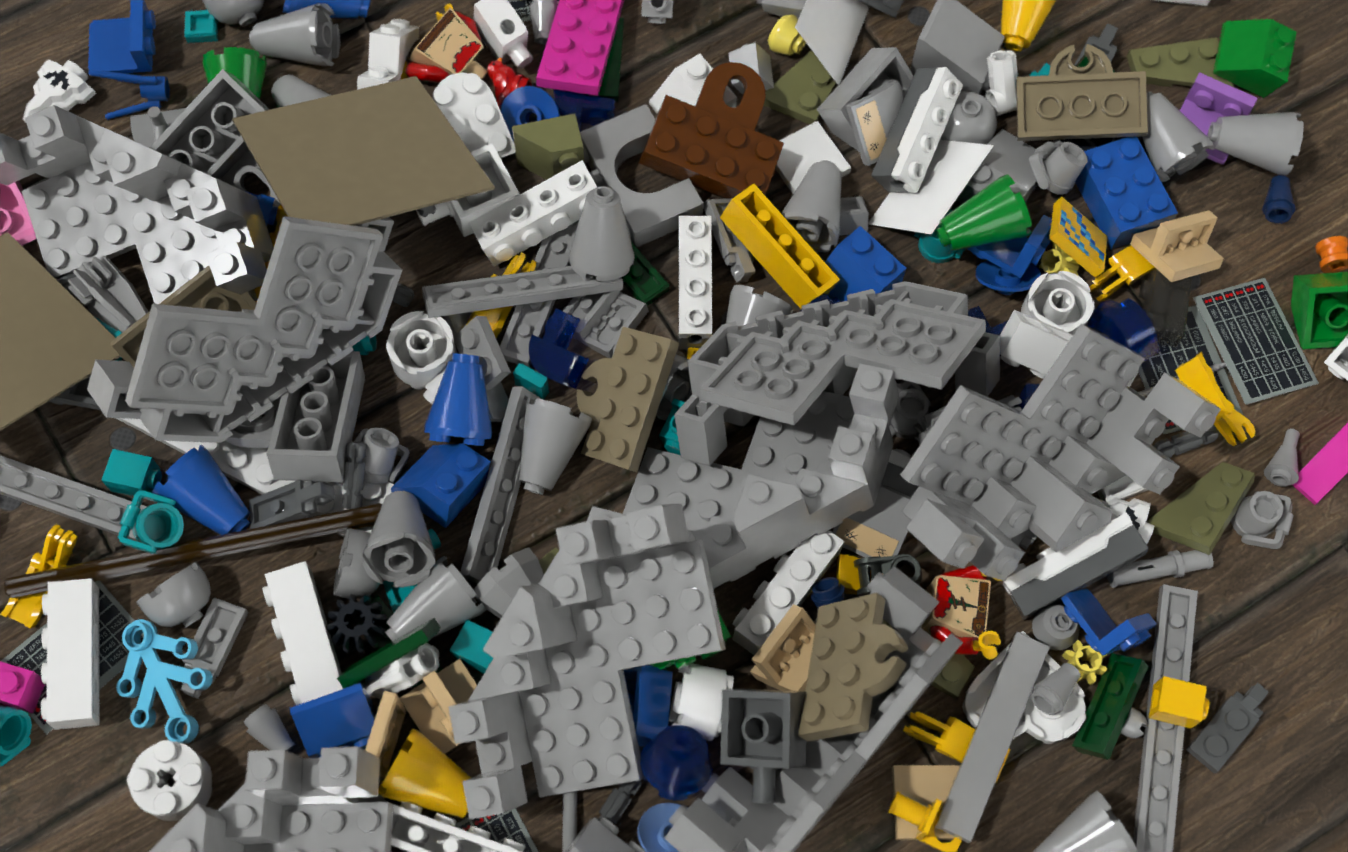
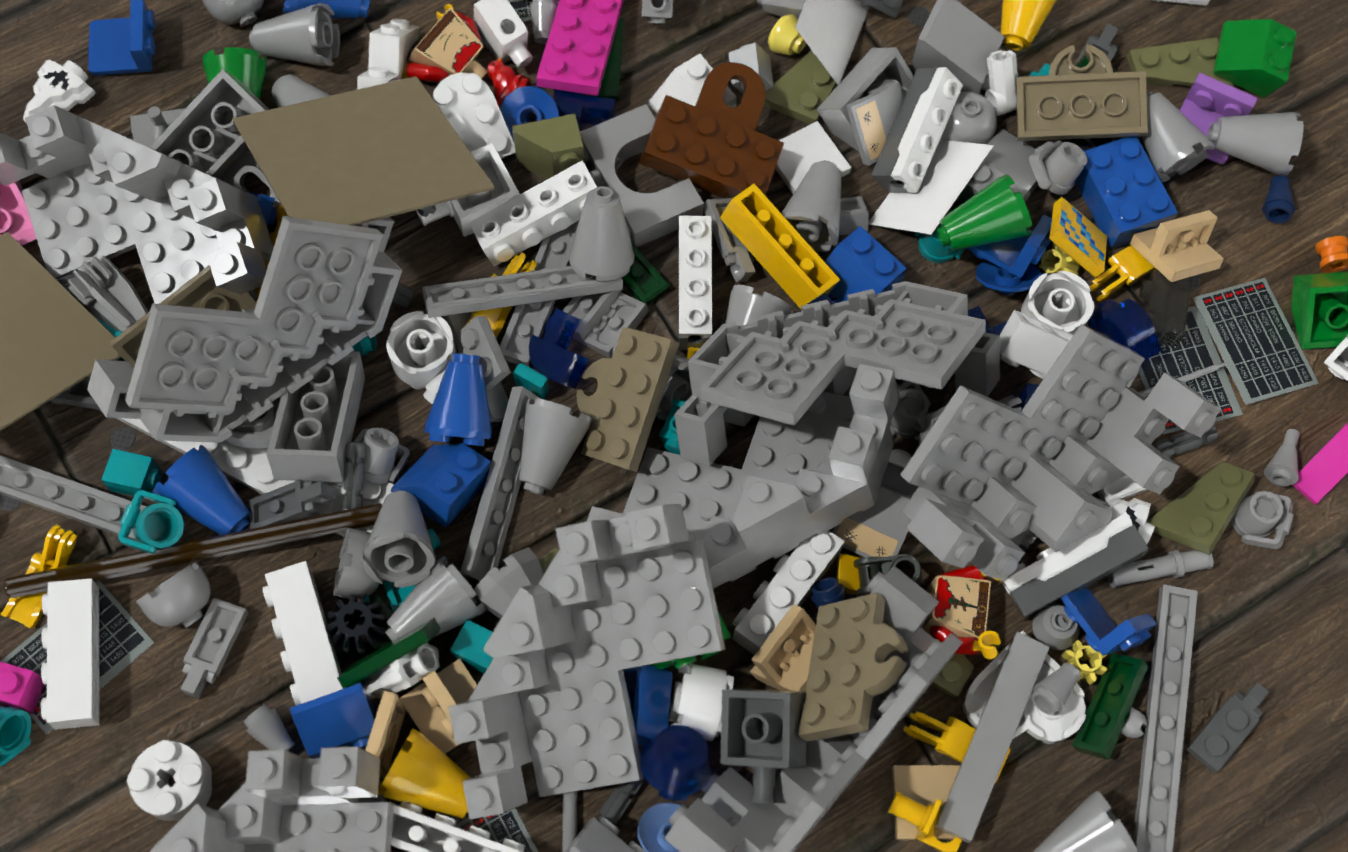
blue plant [88,70,170,120] -> none
medium azure plant [116,619,213,744] -> none
teal tile [185,10,218,43] -> none
yellow brick [1149,676,1210,729] -> none
yellow arm [1175,352,1255,446] -> none

